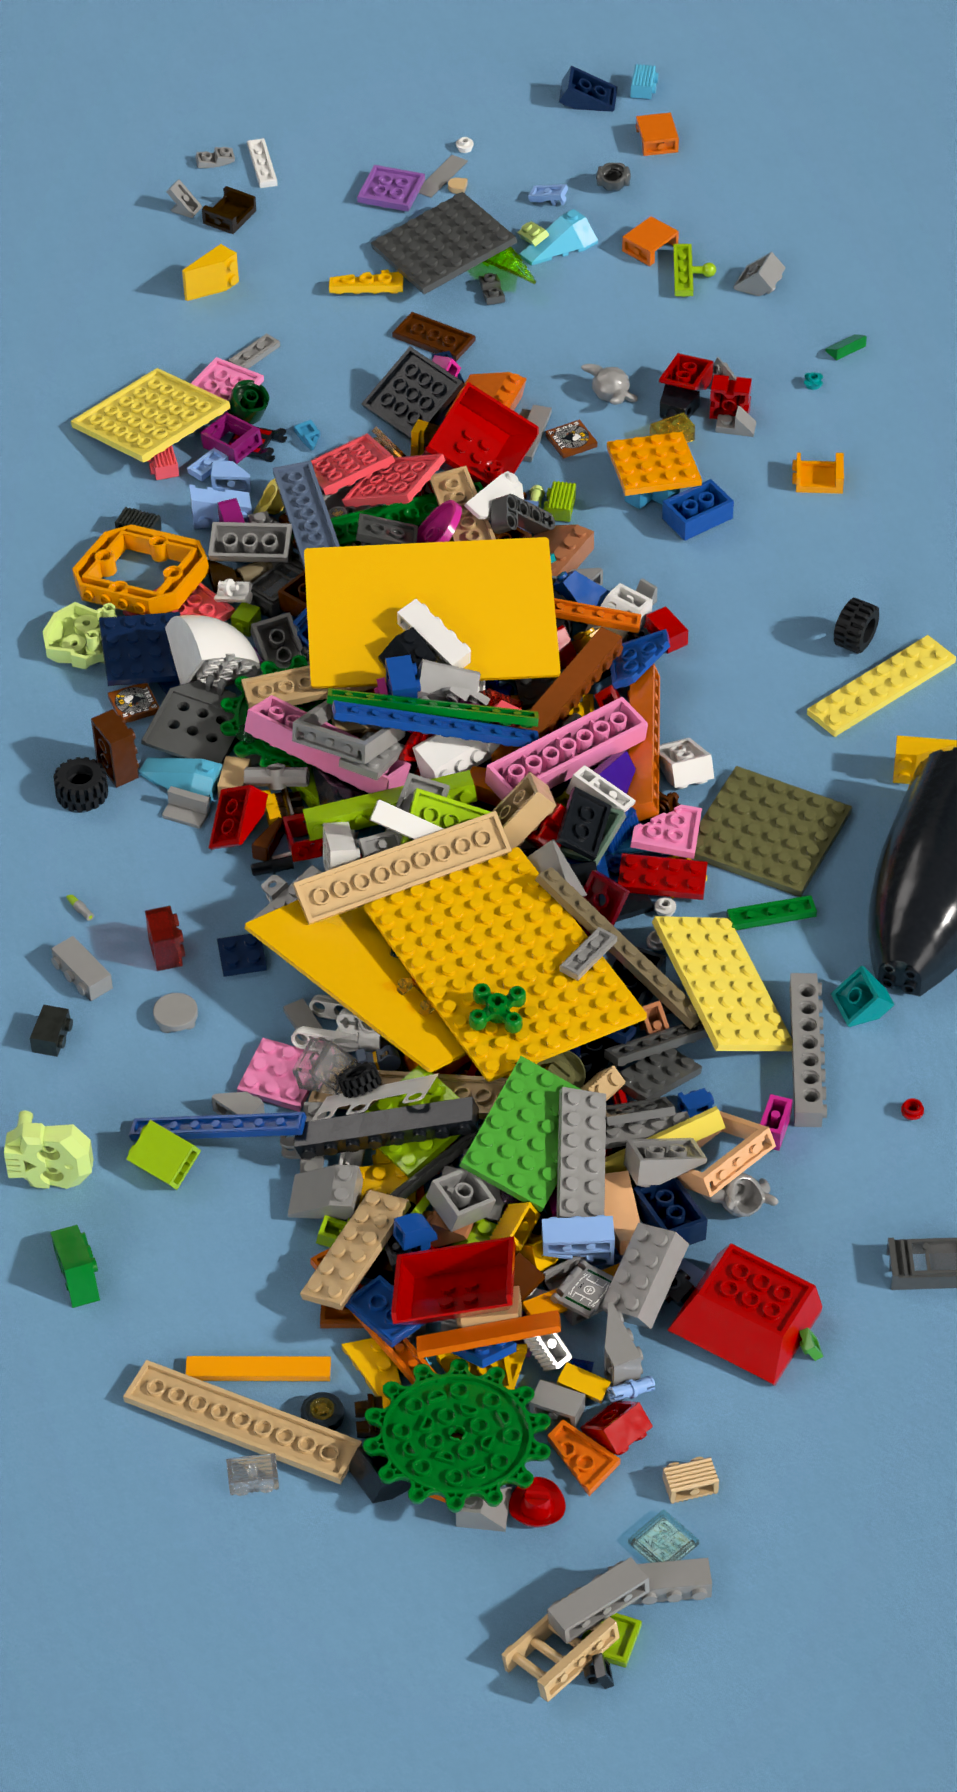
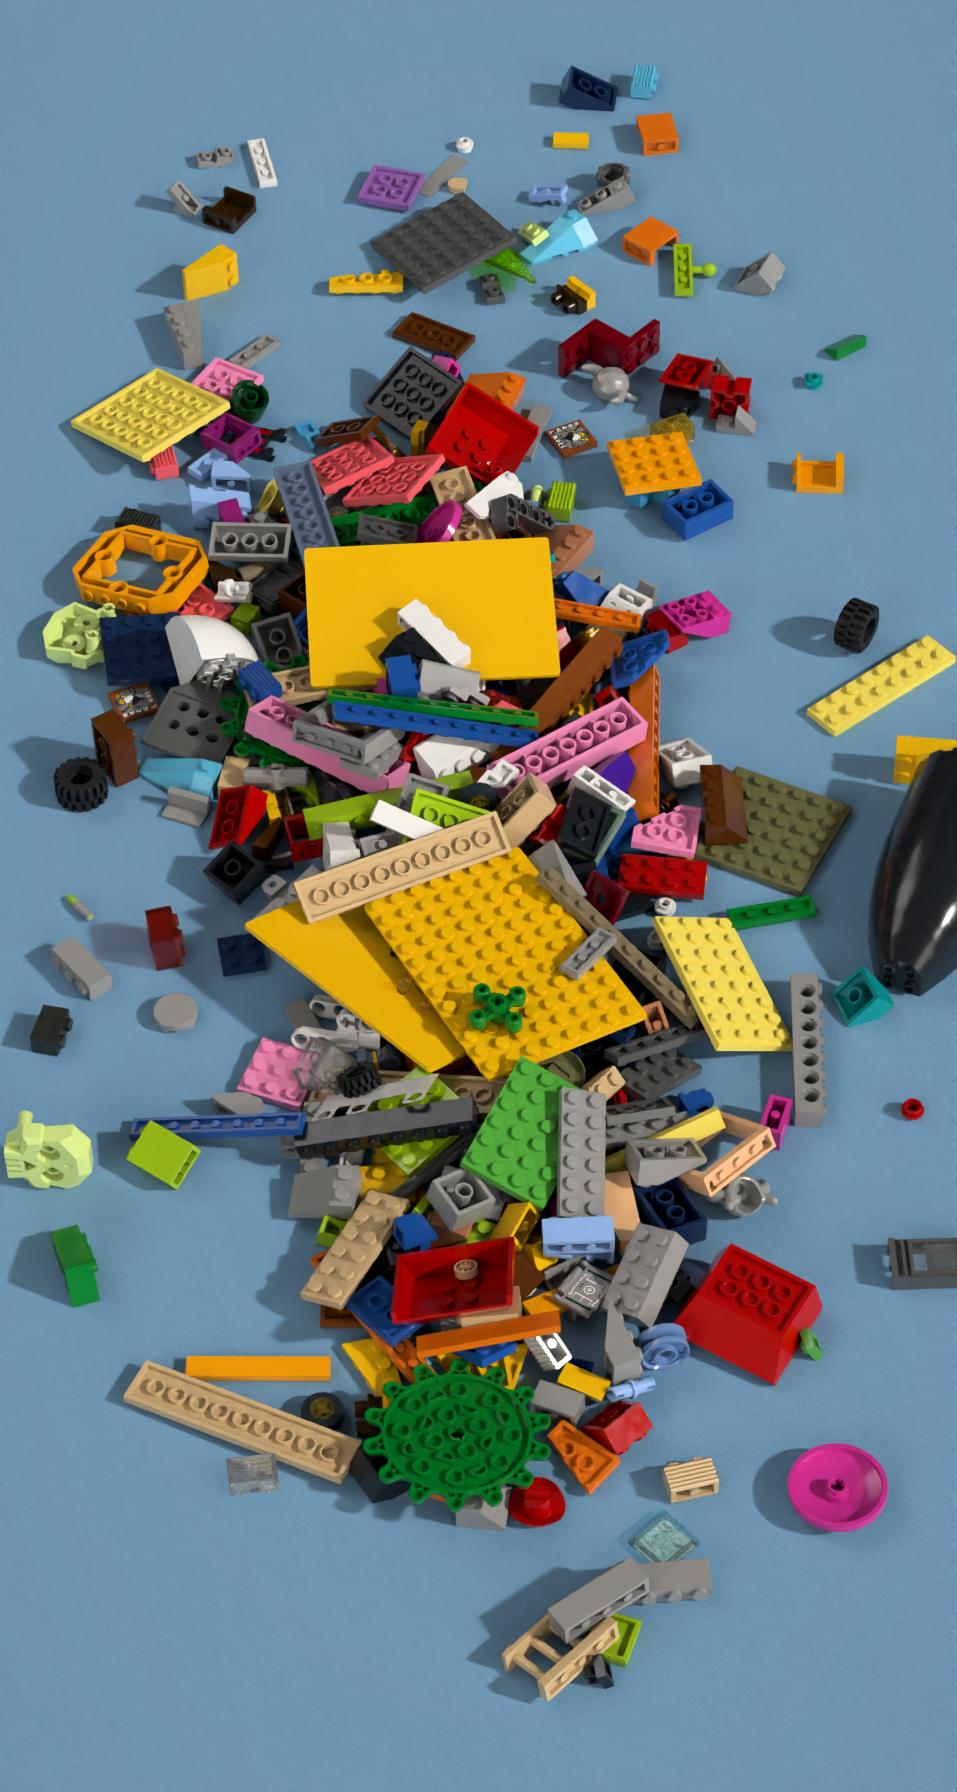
none -> light grey wedge [163,300,203,370]
none -> black brick [203,840,268,905]
none -> blue brick [237,660,283,703]
none -> reddish brown plate [314,415,381,447]
none -> tan tile [454,1259,479,1280]
none -> black wheel [458,782,497,812]
none -> white slope [477,759,520,788]
none -> dark brown hips [551,275,596,315]
none -> yellow tile [553,132,589,149]
none -> dark red bracket [558,318,660,378]
none -> light grey slope [576,176,636,216]
none -> medium blue wheel [636,1323,690,1370]
none -> dark pink slope [659,590,732,638]
none -> reddish brown slope [699,764,748,845]
none -> dark pink dish [788,1443,888,1532]

